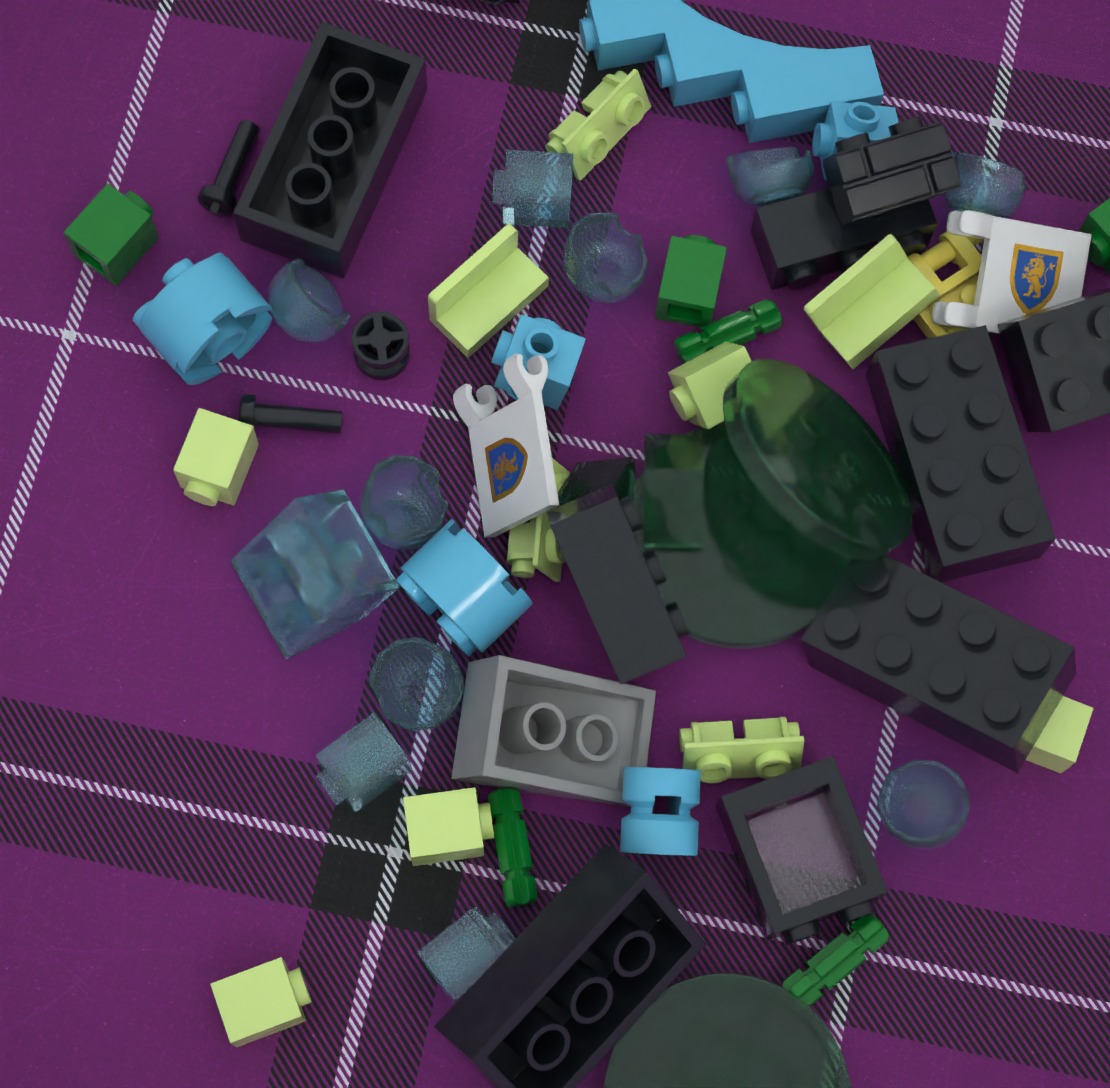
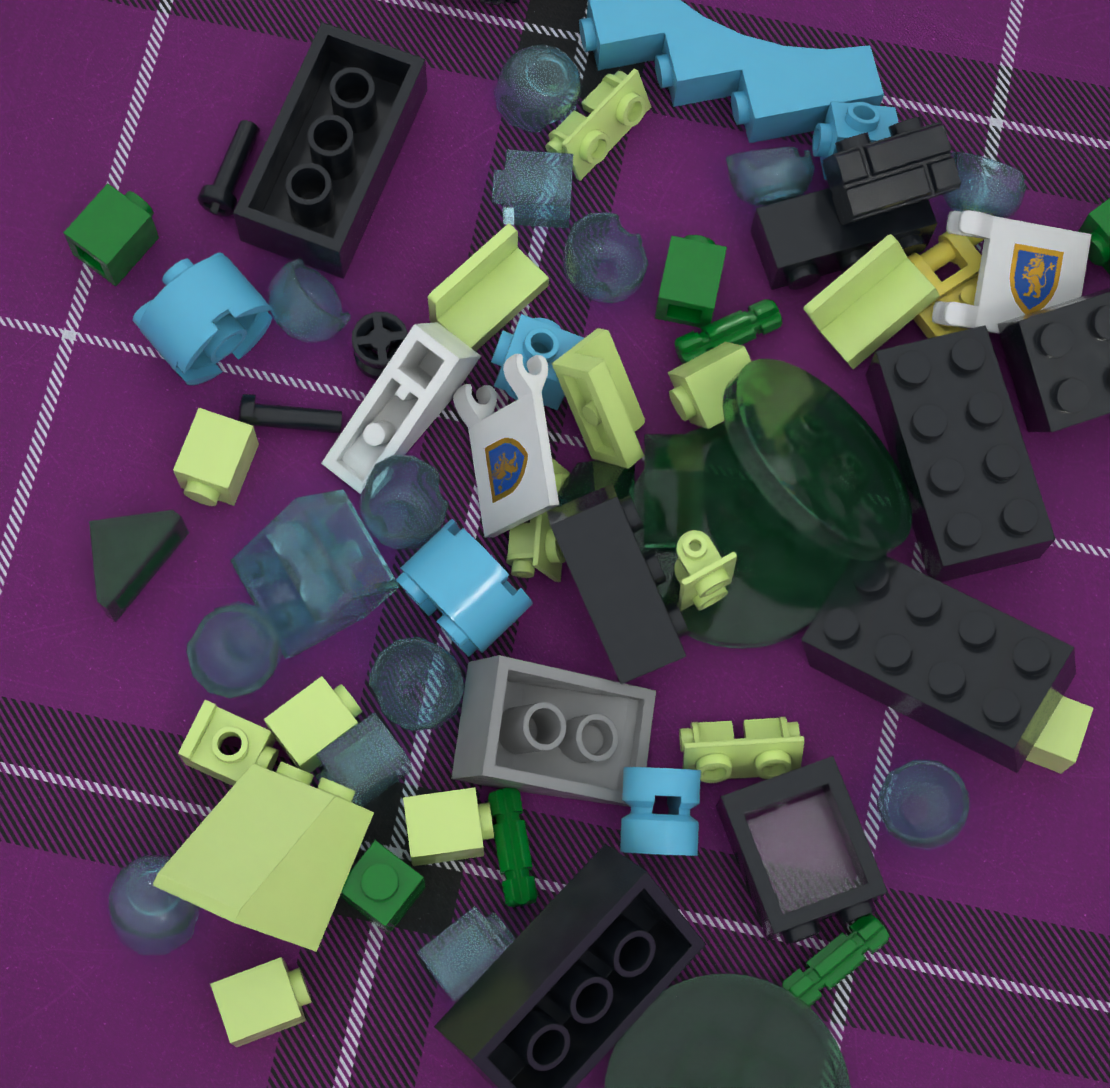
none -> clear green slope [89,510,189,622]
none -> clear light blue hair [108,855,200,955]
none -> yellowish green slope [153,762,374,952]
none -> yellowish green brick [178,700,279,786]
none -> clear light blue hair [186,601,284,699]
none -> yellowish green brick [264,676,362,773]
none -> white slope [321,322,481,498]
none -> green brick [340,840,426,935]
none -> clear light blue hair [494,44,583,133]
none -> yellowish green panel [551,328,645,469]
none -> yellowish green hinge [674,530,737,611]

